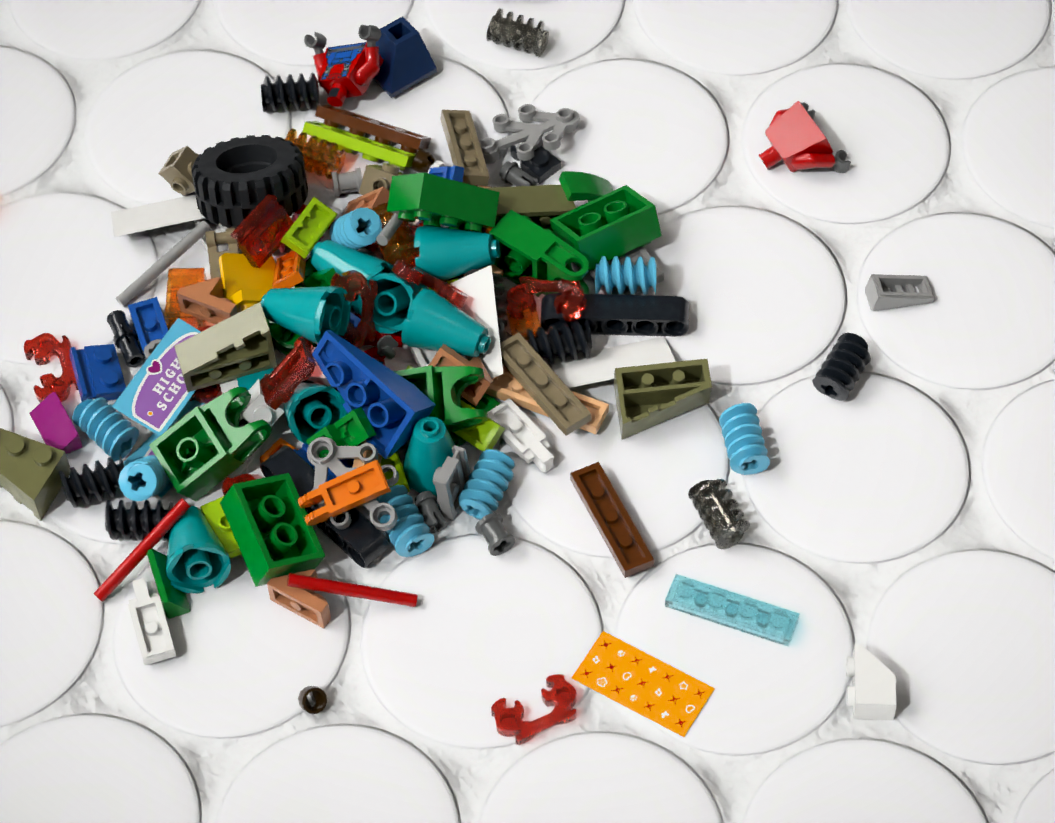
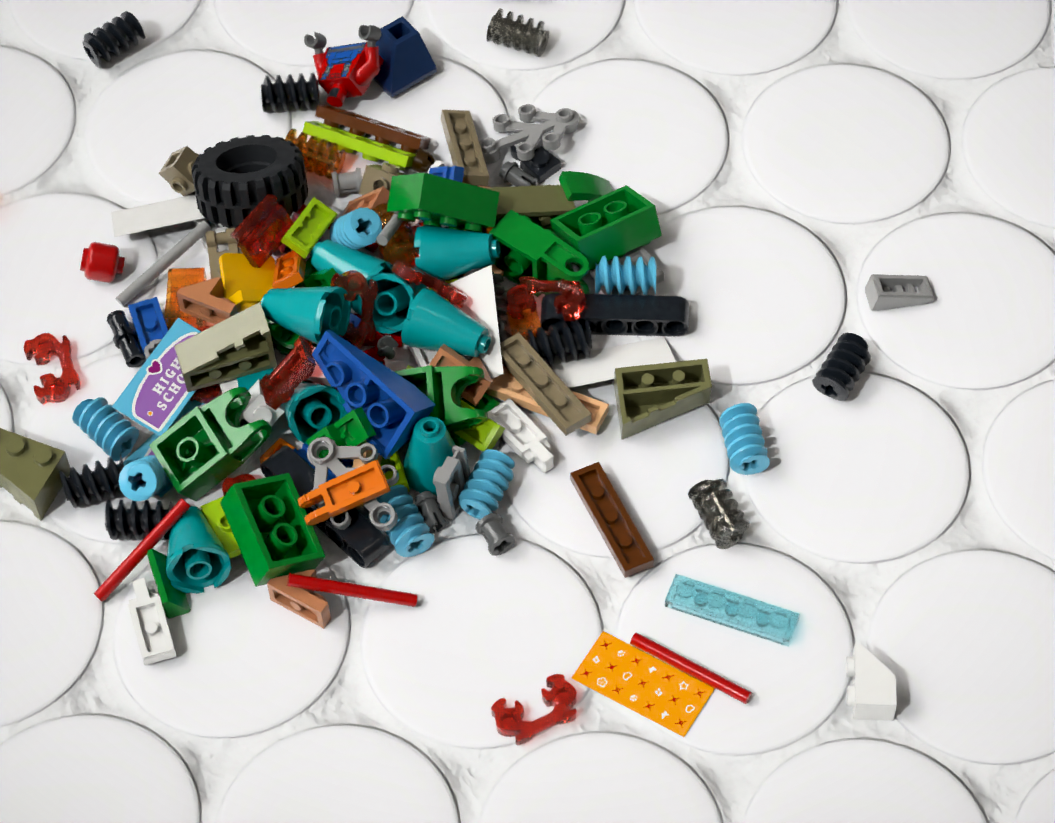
magenta slope [29,392,82,455] -> none
blue plate [69,344,126,402] -> none
dark brown hinge [298,686,327,714] -> none
torso [758,101,851,173] -> none
none -> red head [80,242,125,283]
none -> black piece [83,11,145,68]
none -> red bar [630,632,752,704]

